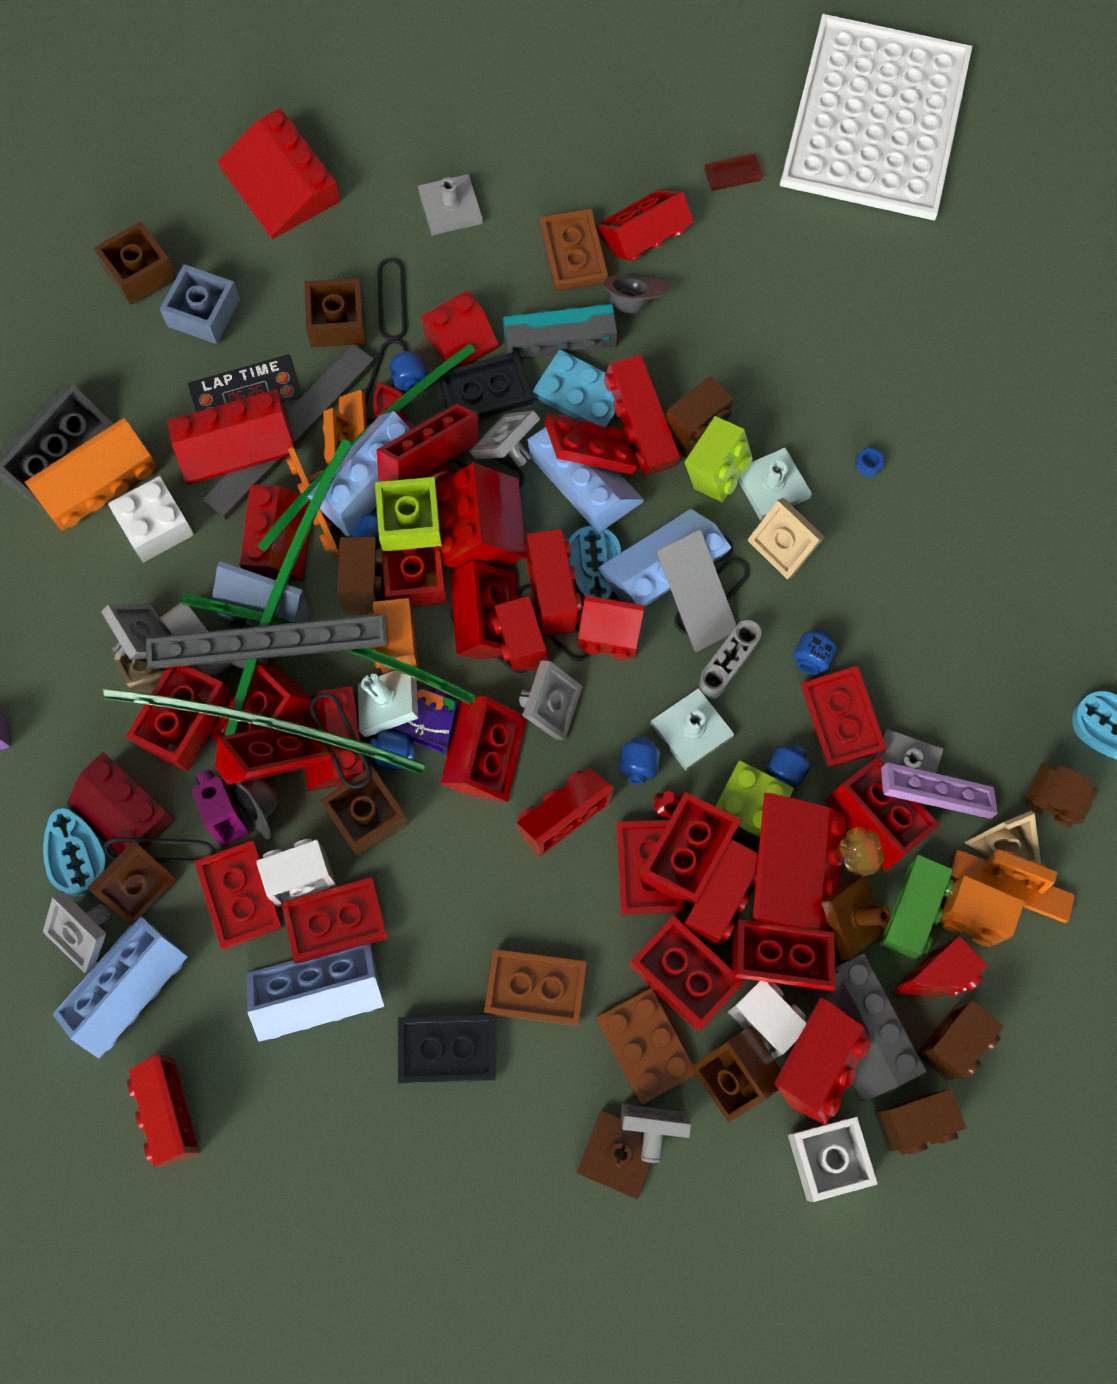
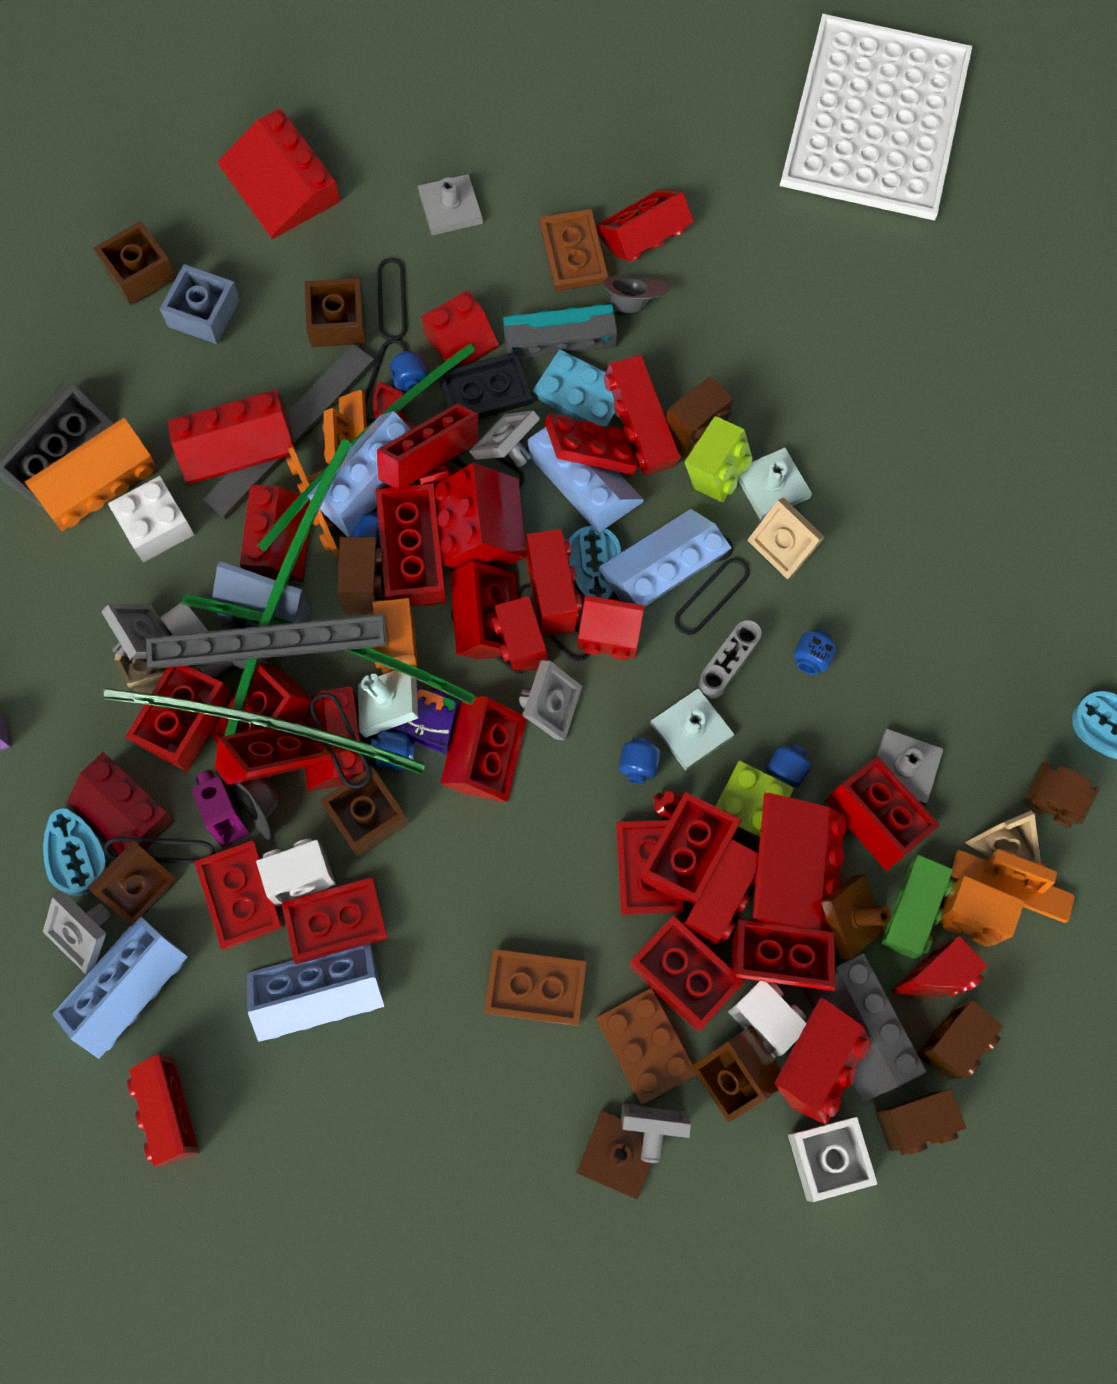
black sticker [188,355,302,412] -> none
lime brick [375,477,442,551] -> none
black plate [398,1014,496,1084] -> none
red slope [516,768,613,857] -> none
light grey sticker [657,530,737,652] -> none
clear red tile [704,153,763,191] -> none
red plate [800,666,887,769] -> none
clear yellow head [839,827,885,876] -> none
blue tile [856,448,884,477] -> none
lavender plate [881,762,998,819] -> none

